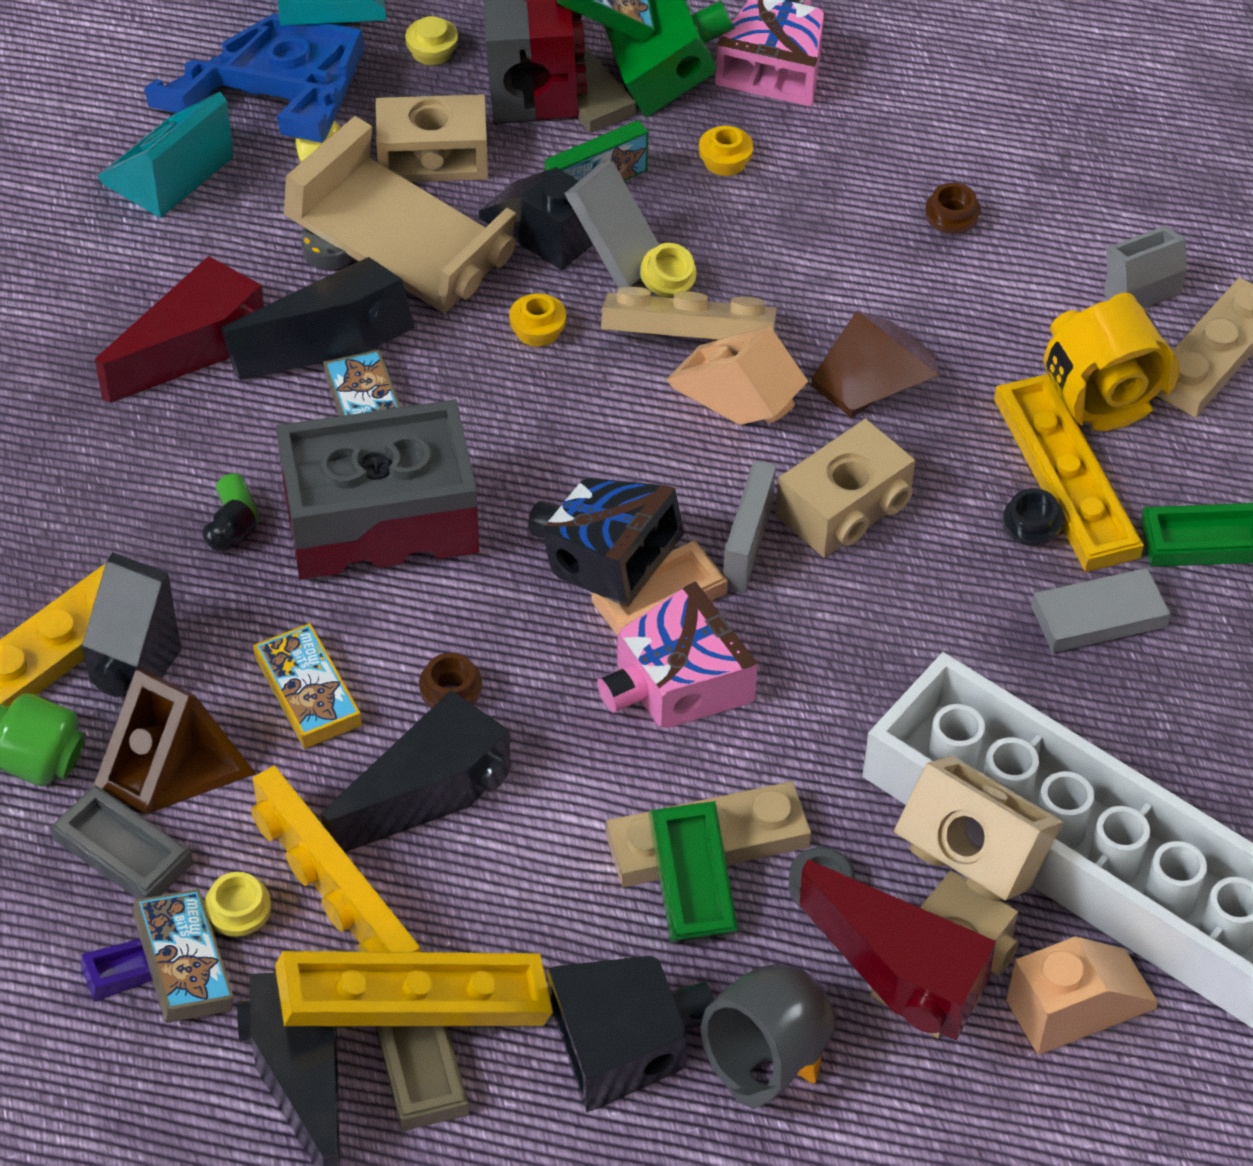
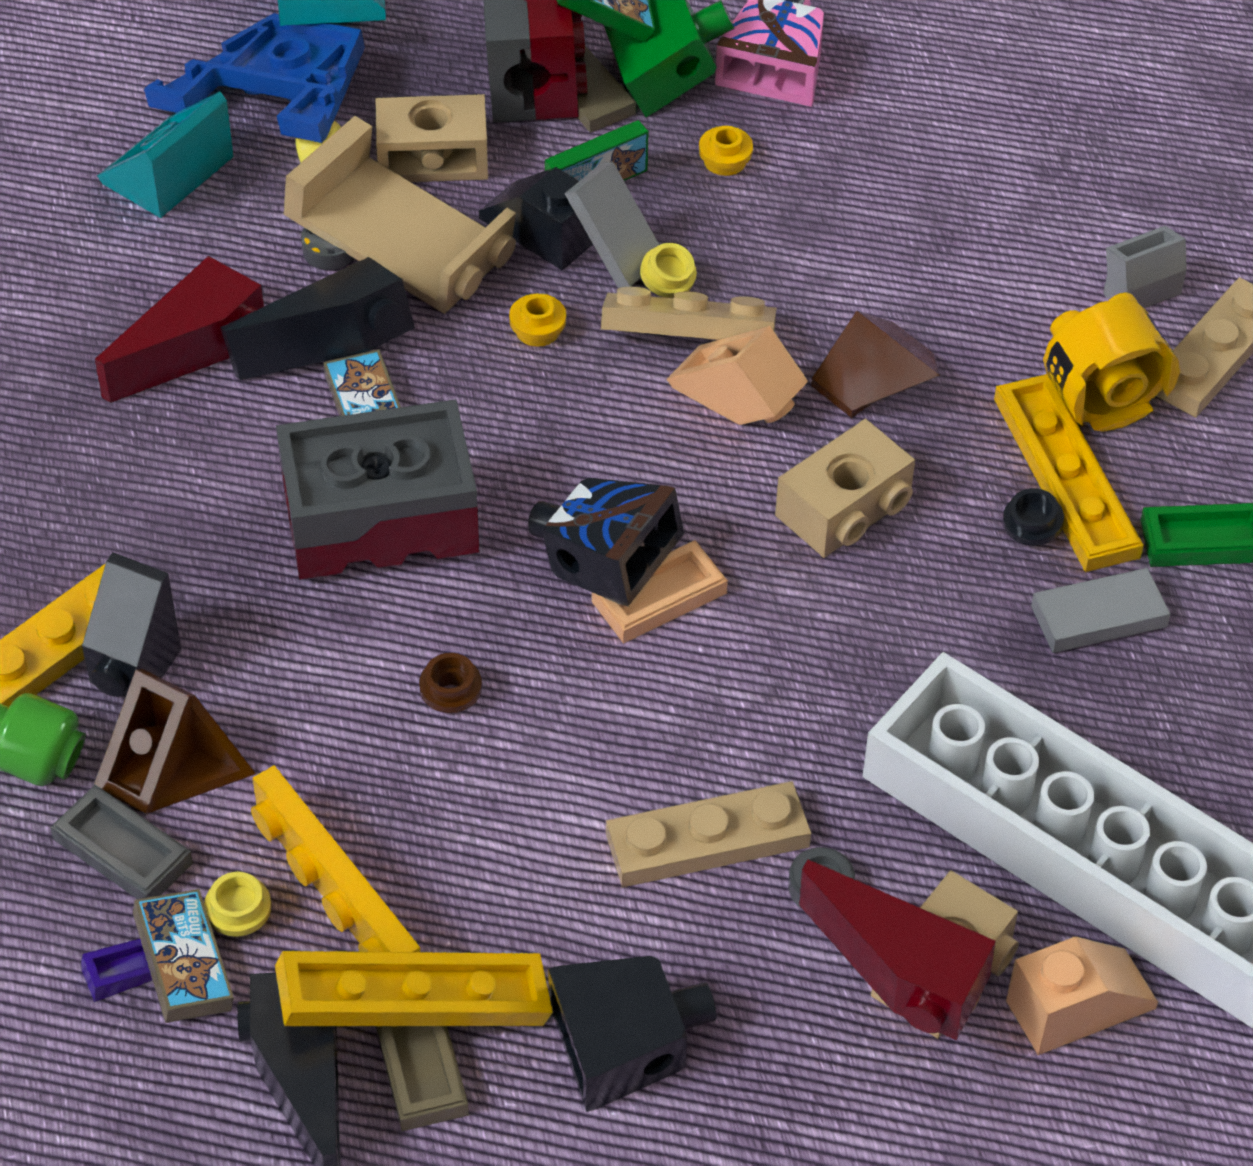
black arm [202,473,259,552] -> none
tile [253,623,362,749] -> none
black slope [321,690,511,852] -> none
light yellow plate [405,16,458,65] -> none
bright pink torso [597,581,758,728] -> none
green tile [648,801,738,944] -> none
dark grey piece [700,964,836,1109] -> none
light grey tile [723,460,776,593] -> none
tan brick [893,755,1063,901] -> none
reddish brown plate [925,183,981,234] -> none

